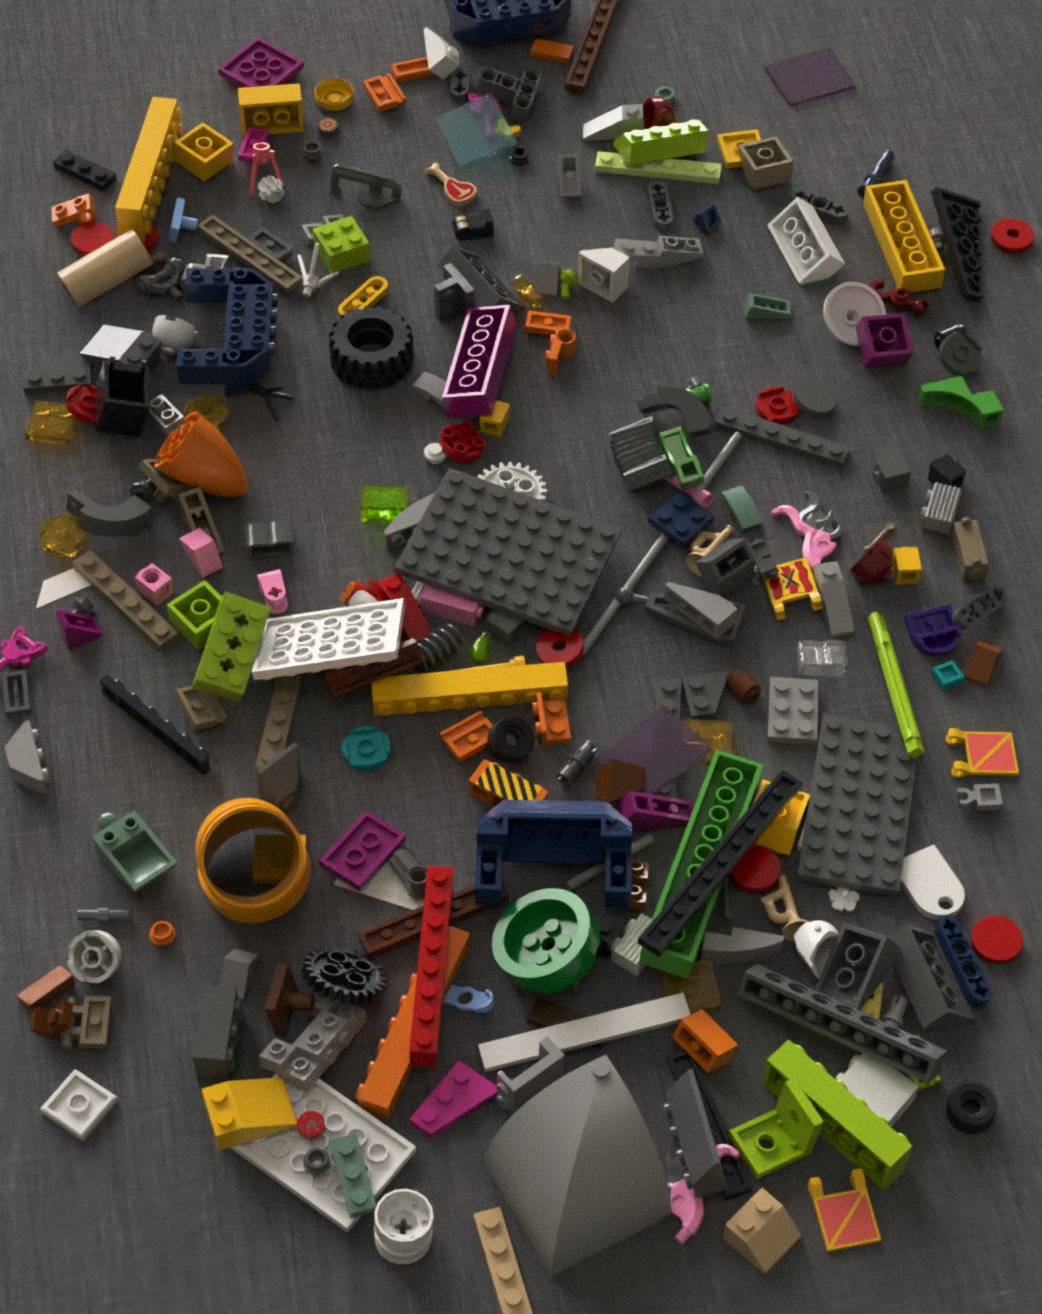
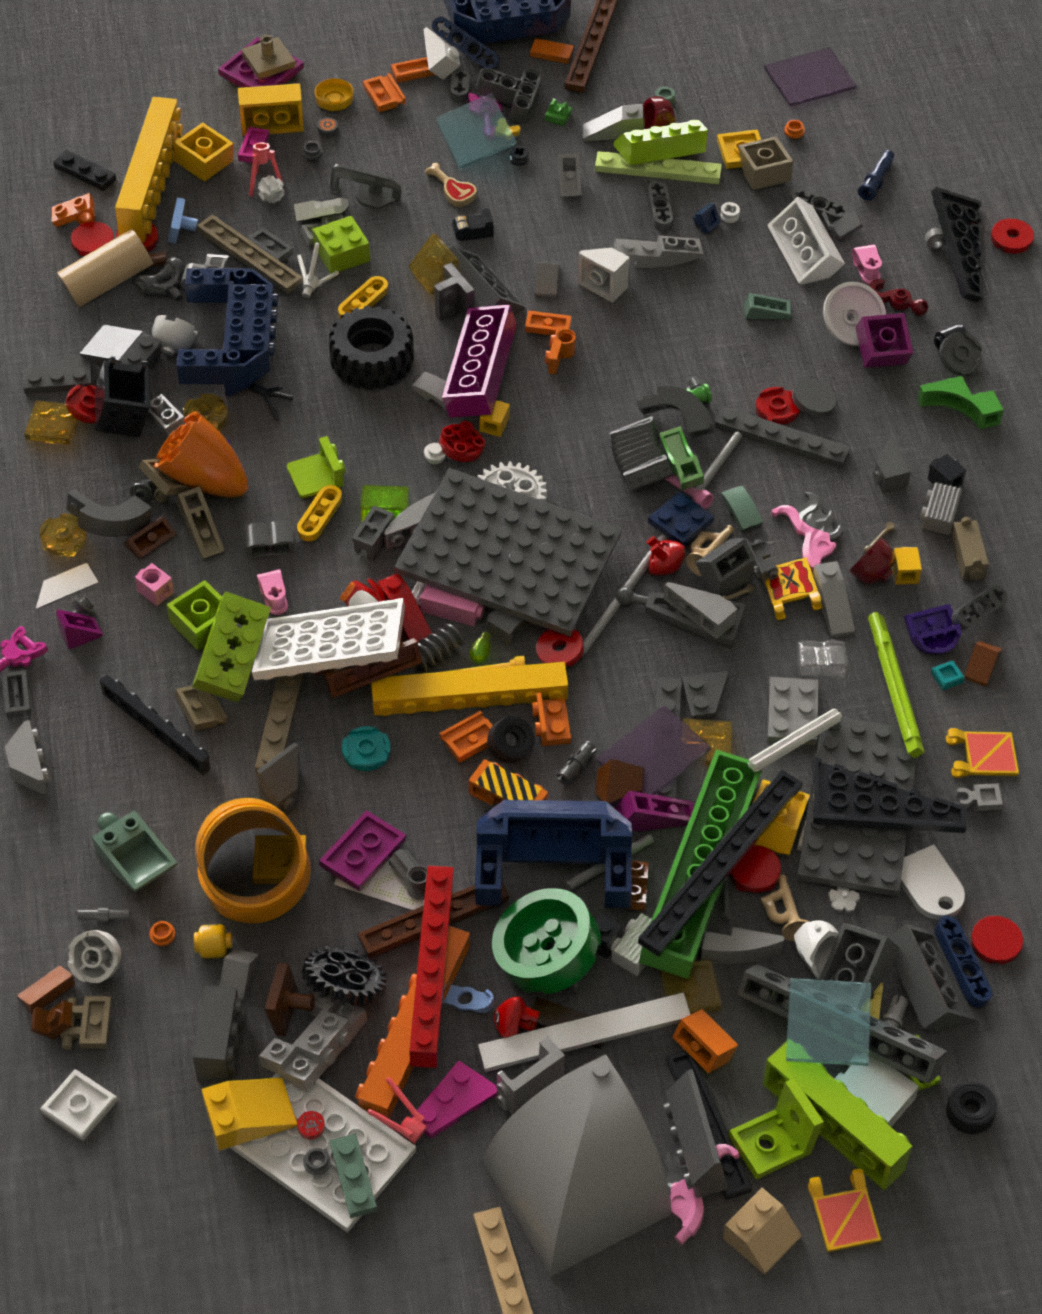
dark tan plate [72,550,179,651] -> none
bright pink slope [179,528,223,579] -> none
white wheel [374,1189,434,1265] -> none
clear yellow pin [512,275,544,309] -> none
lime plate [559,269,579,300] -> none
reddish brown brick [726,669,761,704] -> none
yellow brick [863,180,945,293] -> none
none -> reddish brown slope [123,515,177,559]
none -> yellow head [194,924,233,959]
none -> dark tan tile [241,35,296,80]
none -> lime bracket [287,436,346,498]
none -> white slope [294,198,349,221]
none -> yellow plate [297,485,342,541]
none -> dark grey hinge [352,506,395,562]
none -> coral plant [368,1077,427,1144]
none -> clear yellow plate [408,233,459,294]
none -> dark blue beam [432,17,500,69]
none -> red piece [493,997,540,1038]
none -> bright green tile [545,99,572,126]
none -> red piece [646,536,685,576]
none -> white bush [720,202,740,223]
none -> dark tan hinge [721,584,755,601]
none -> white axle [748,709,842,772]
none -> orange plate [784,120,805,139]
none -> clear light blue piece [786,978,871,1066]
none -> black wing [813,757,967,833]
none -> dark grey bracket [822,210,863,241]
none -> bright pink piece [852,244,882,284]

